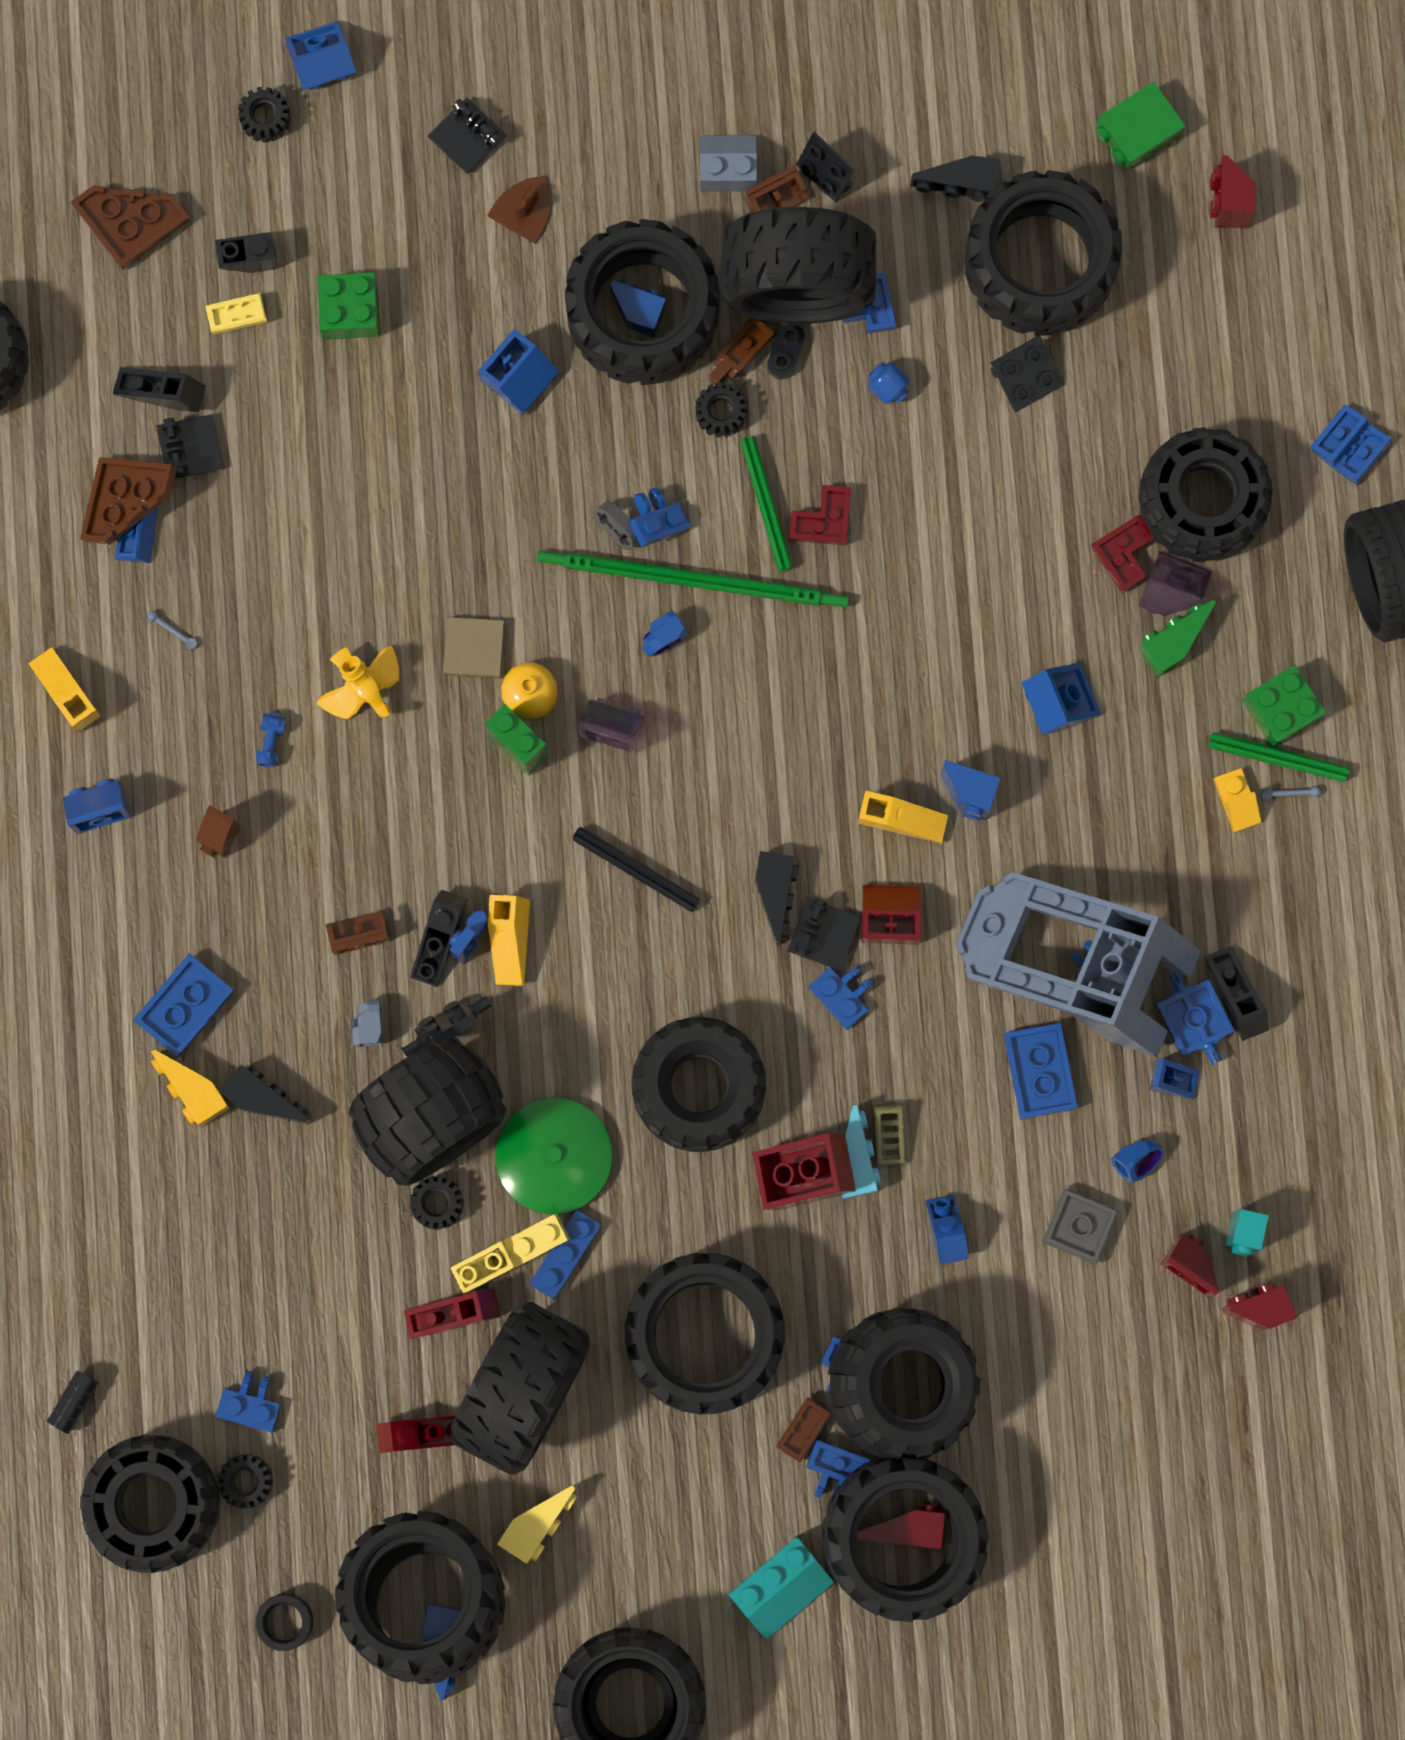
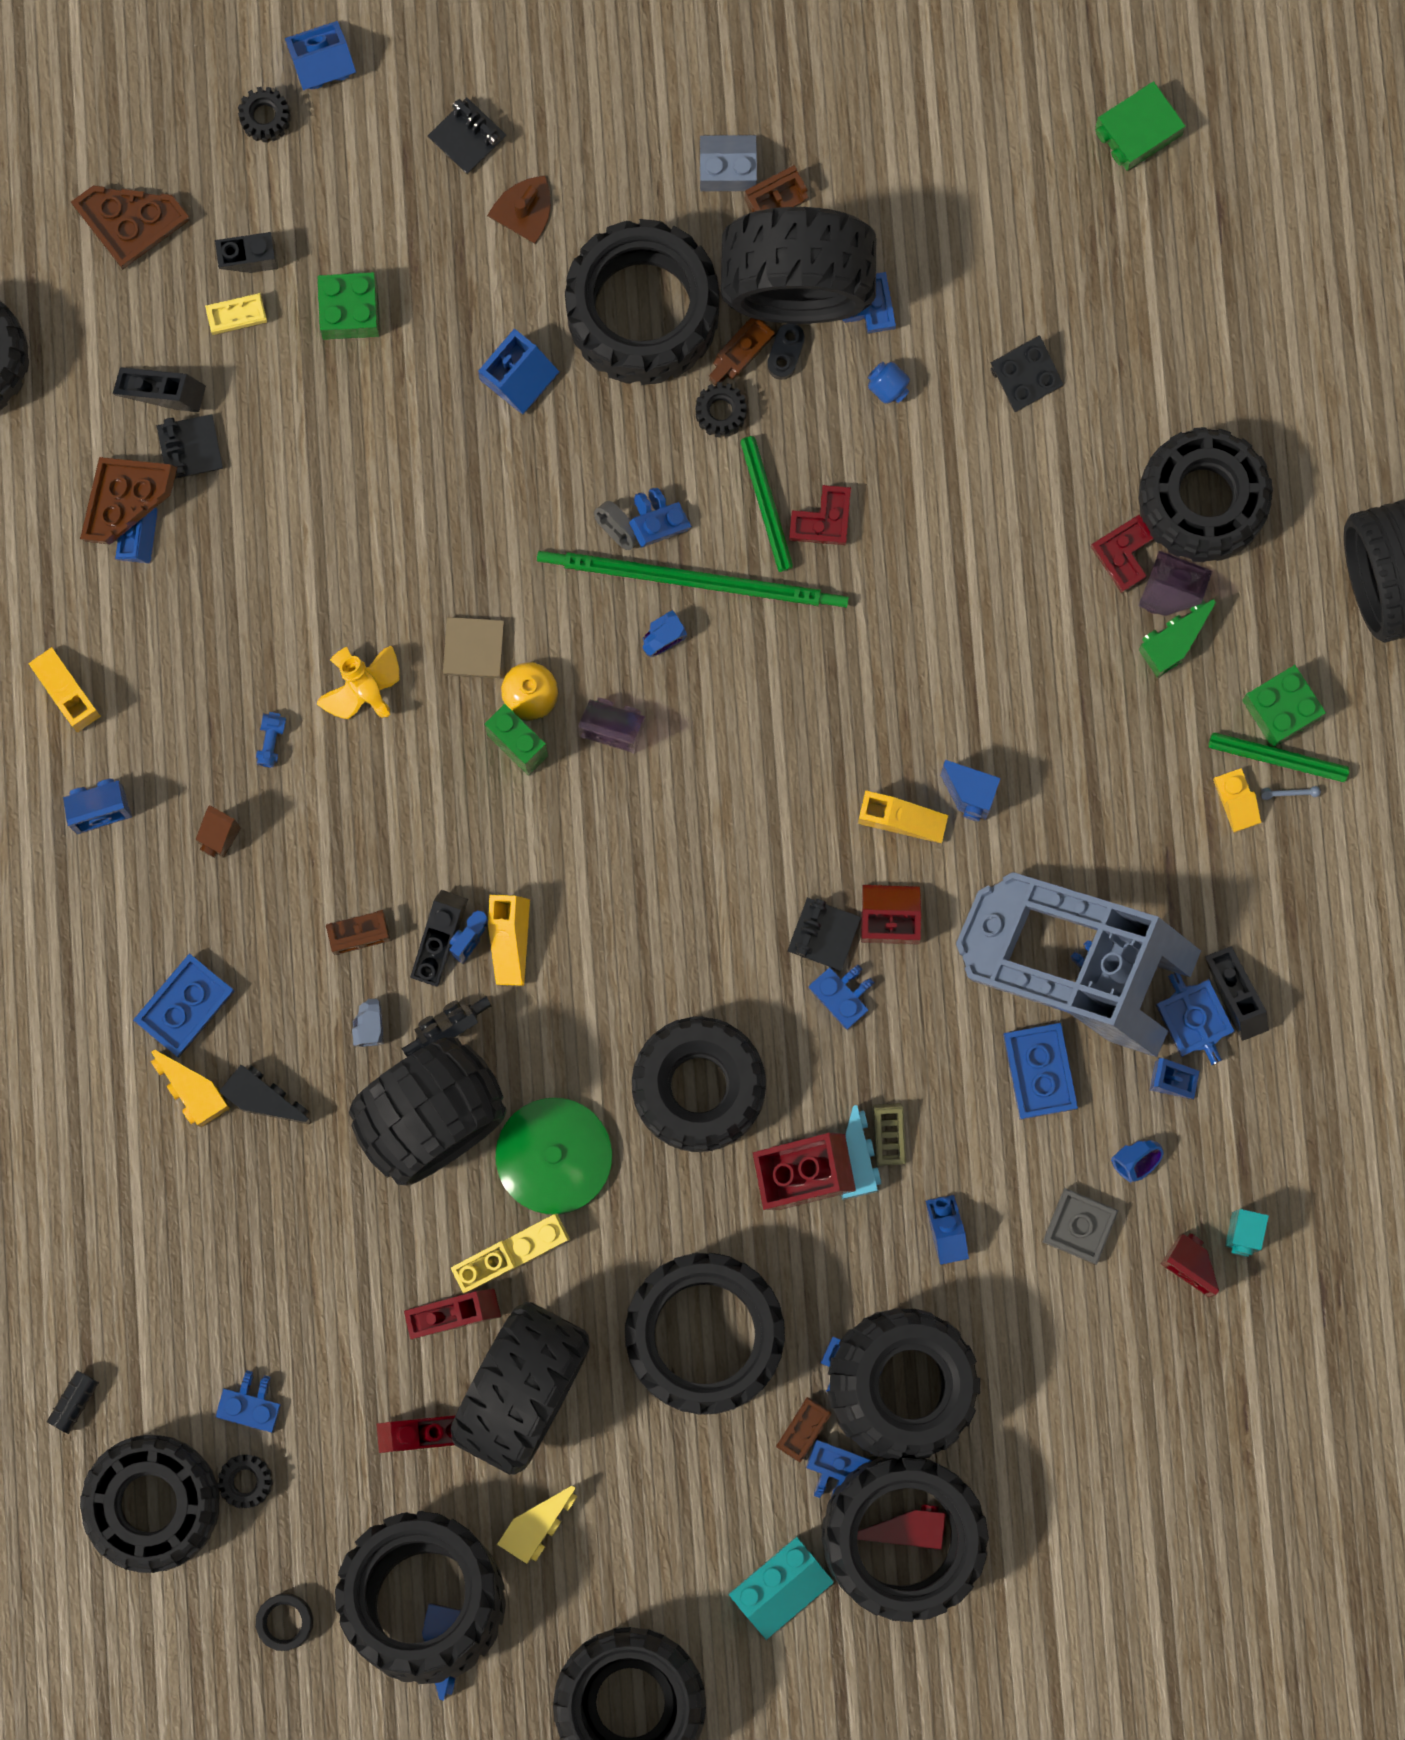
sand blue hinge [147,611,198,650] -> none
black tyre [410,1176,464,1230] -> none
blue plate [530,1210,601,1300] -> none
black axle [573,827,700,912] -> none
blue slope [611,280,666,338] -> none
black slope [755,851,799,945] -> none
black hinge [796,131,855,203] -> none
black slope [910,155,1001,203] -> none
black tyre [964,170,1123,336] -> none
blue slope [1022,663,1101,735] -> none
dark red slope [1209,155,1256,229] -> none
dark red slope [1221,1282,1297,1331] -> none
blue slope [1310,404,1392,486] -> none

